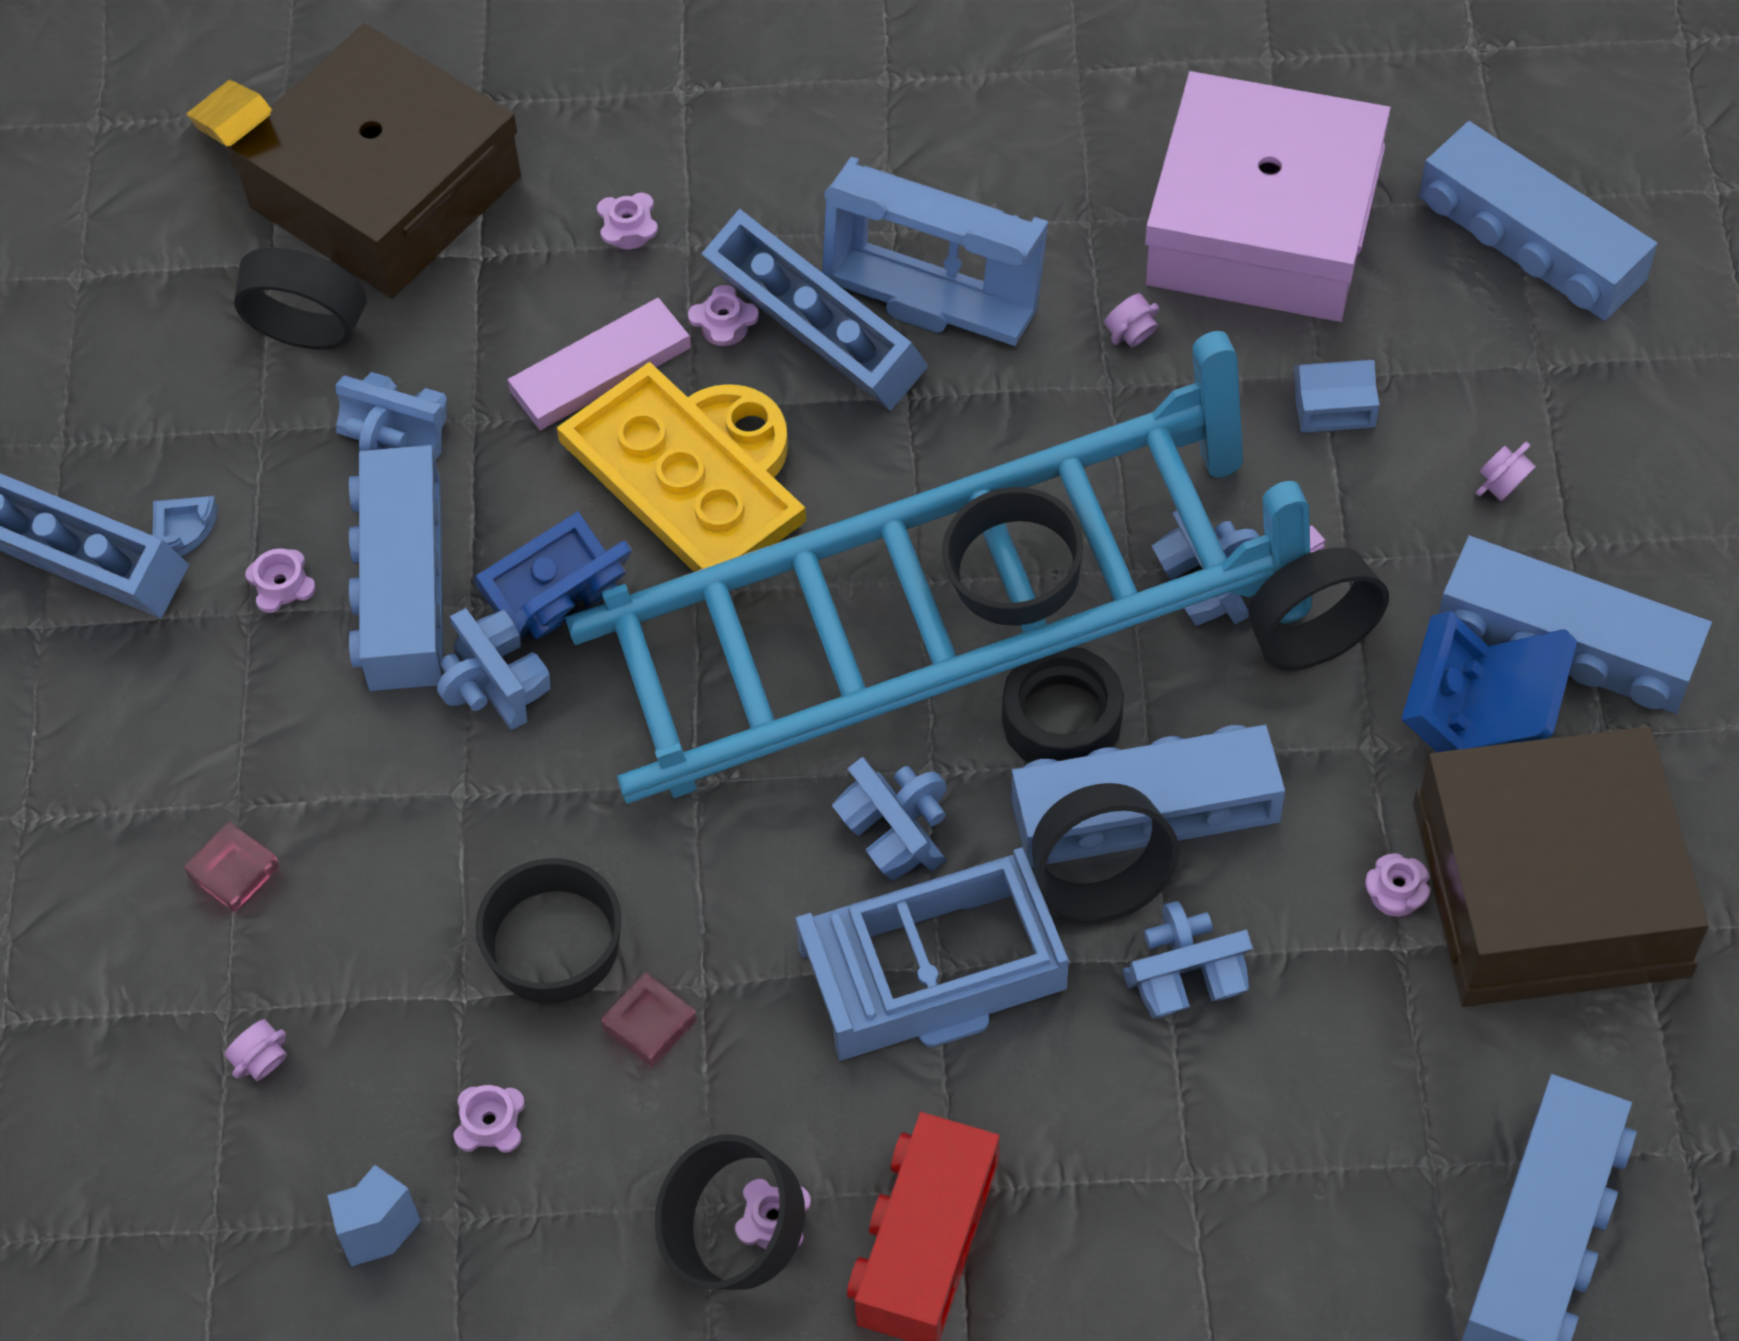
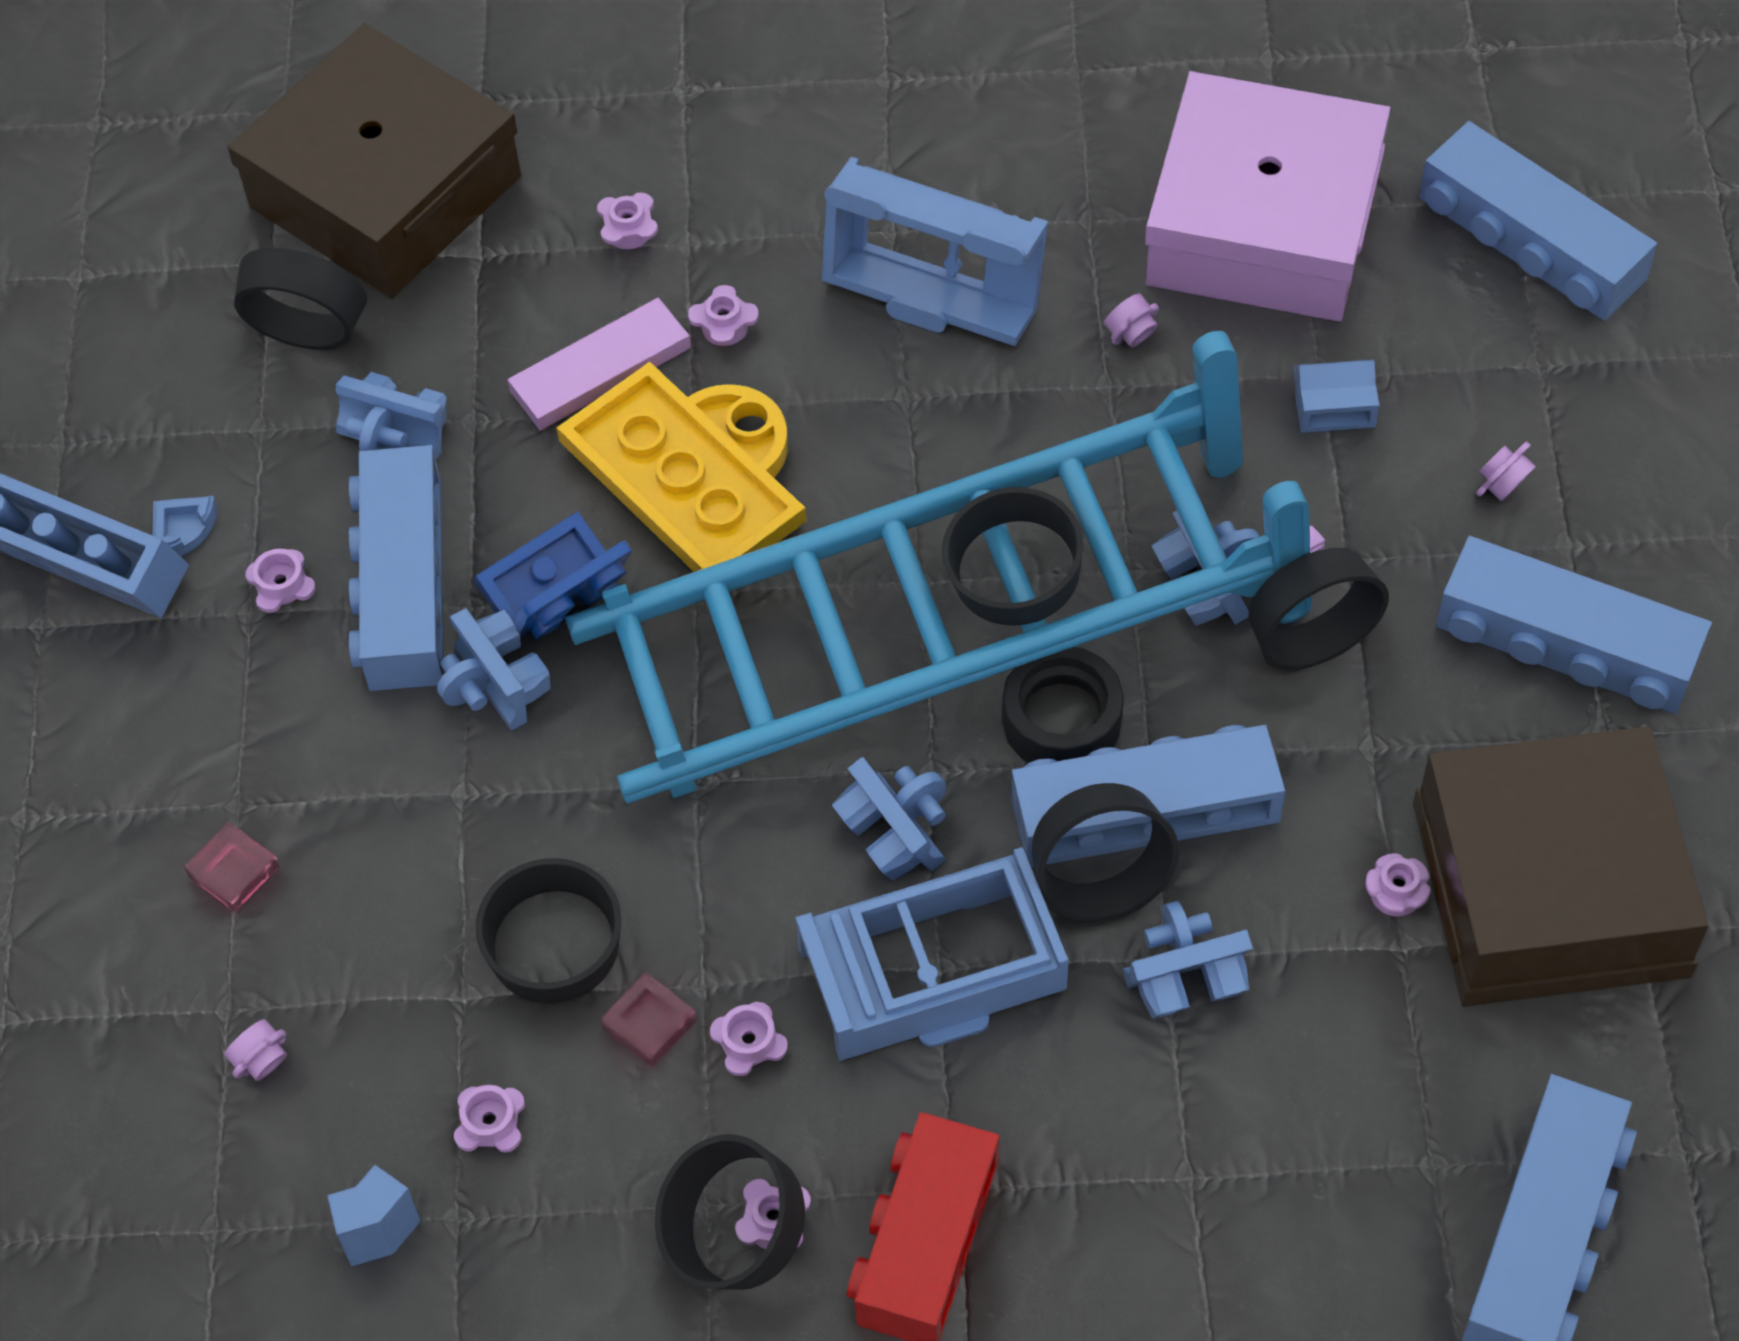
yellow tile [186,79,272,147] -> none
medium blue brick [701,209,929,412] -> none
blue bracket [1401,611,1577,752] -> none
none -> lavender plate [710,1002,788,1076]

